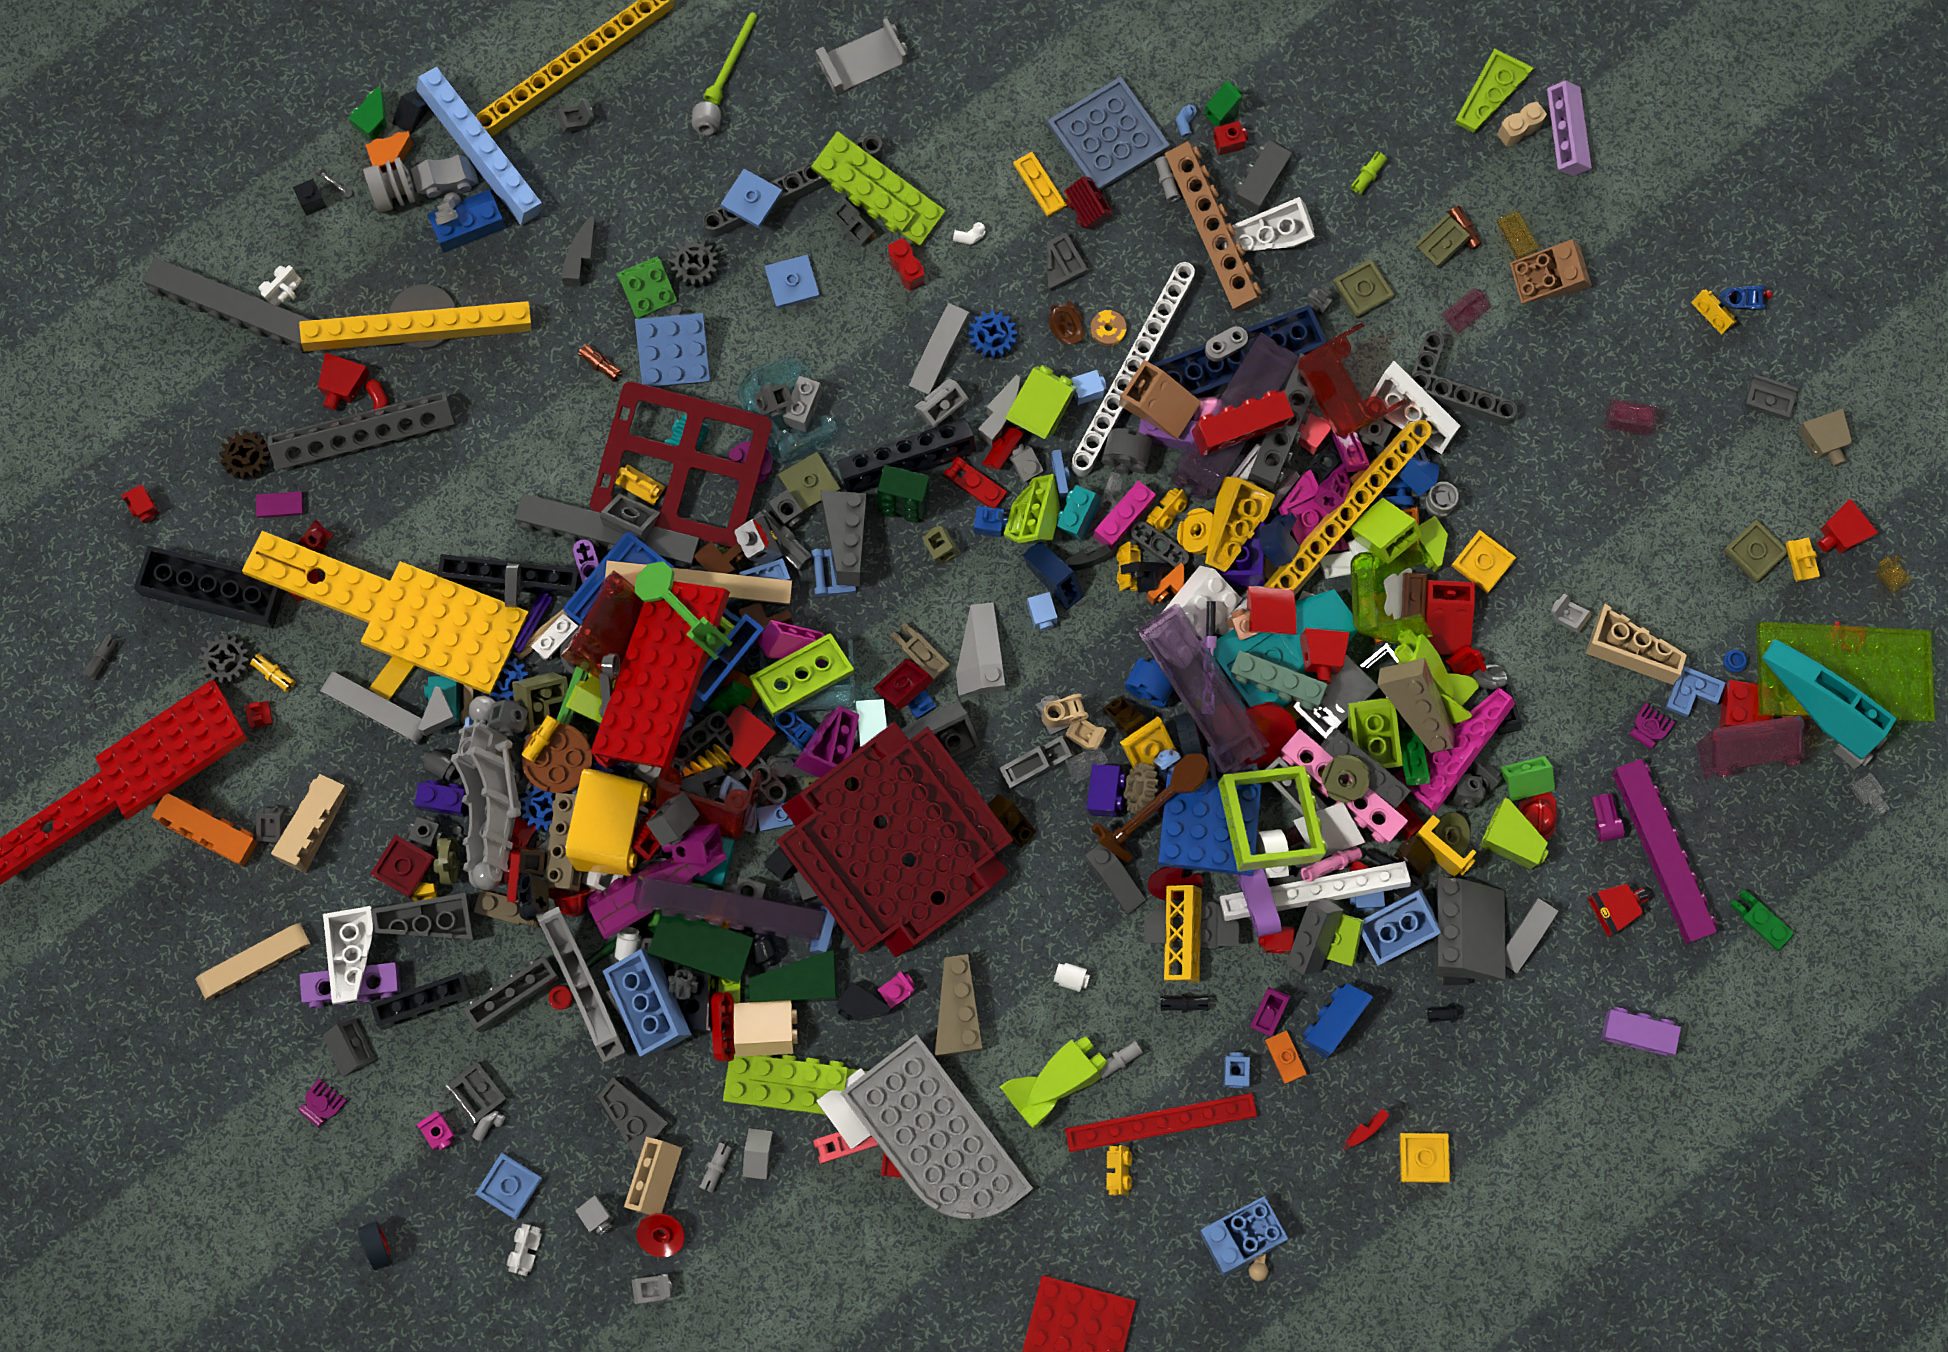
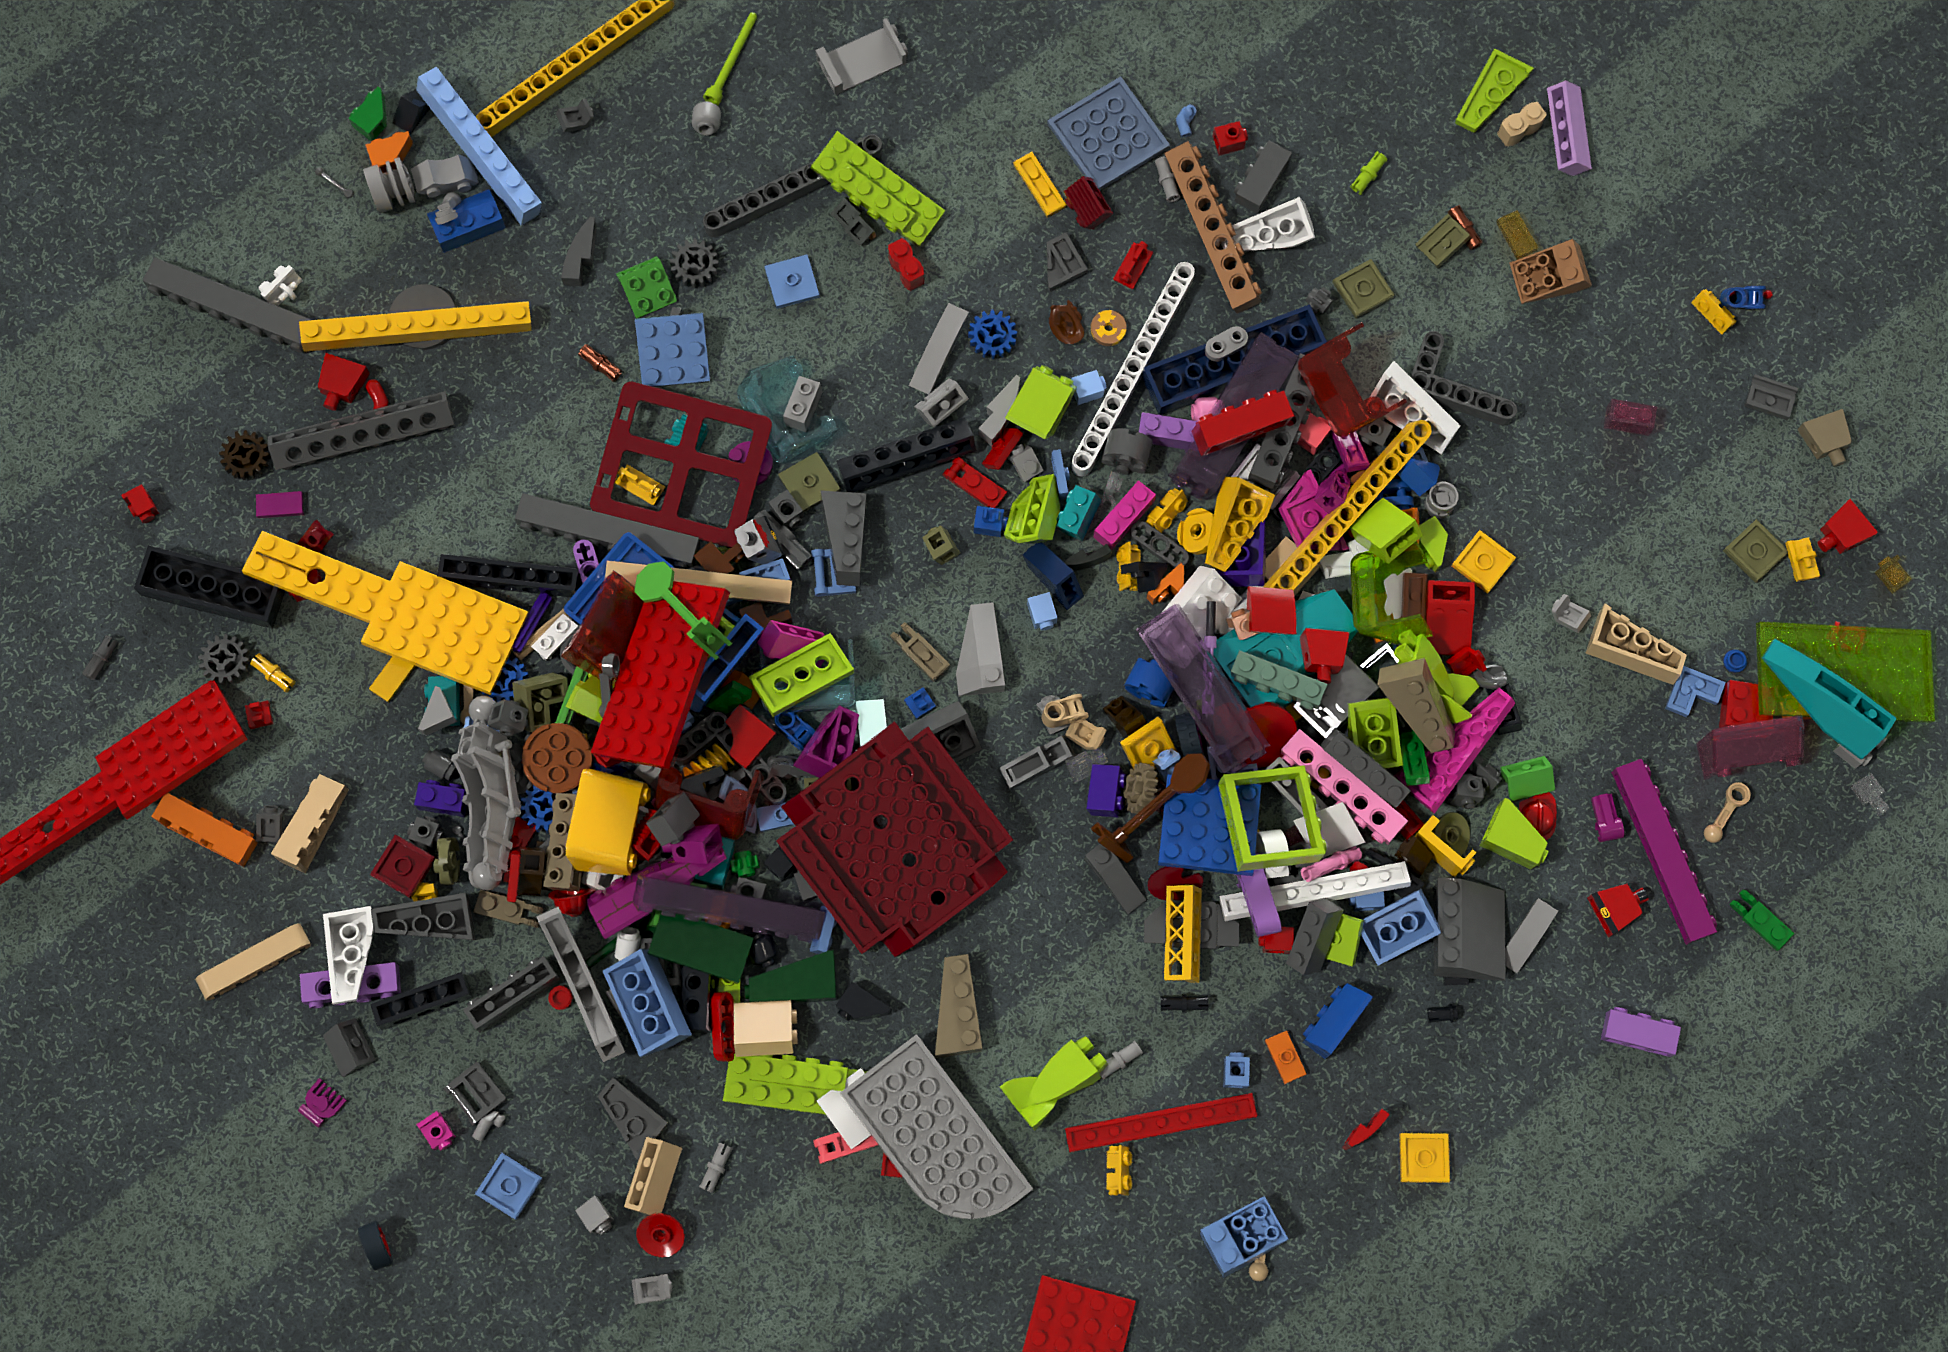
black brick [293,179,327,216] -> none
light grey beam [320,672,423,745] -> none
dark grey beam [505,563,521,608] -> none
white hinge [507,1224,542,1276] -> none
black piece [517,872,550,921] -> none
yellow pin [522,715,560,762] -> none
dark grey slope [600,494,660,544] -> none
dark grey gear [668,969,698,999] -> none
medium blue plate [720,169,782,228] -> none
light grey slope [743,1128,773,1179] -> none
dark grey brick [754,382,794,417] -> none
dark red plate [873,658,934,711] -> none
dark green brick [877,465,930,523] -> none
dark pink bracket [877,971,915,1009] -> none
white arm [953,223,985,245] -> none
dark brown slope [988,794,1037,848] -> none
white brick [1054,963,1090,992] -> none
medium nougat slope [1119,360,1201,440] -> none
green slope [1204,81,1242,127] -> none
magenta slope [1250,987,1290,1037] -> none
dark blue brick [1259,512,1300,568] -> none
olive plate [1322,755,1370,803] -> none
clear pink slope [1441,288,1491,334] -> none
magenta piece [1629,703,1675,750] -> none
none -> green gear [730,851,760,878]
none -> red hinge [1113,241,1153,290]
none -> tan piece [1704,783,1751,843]

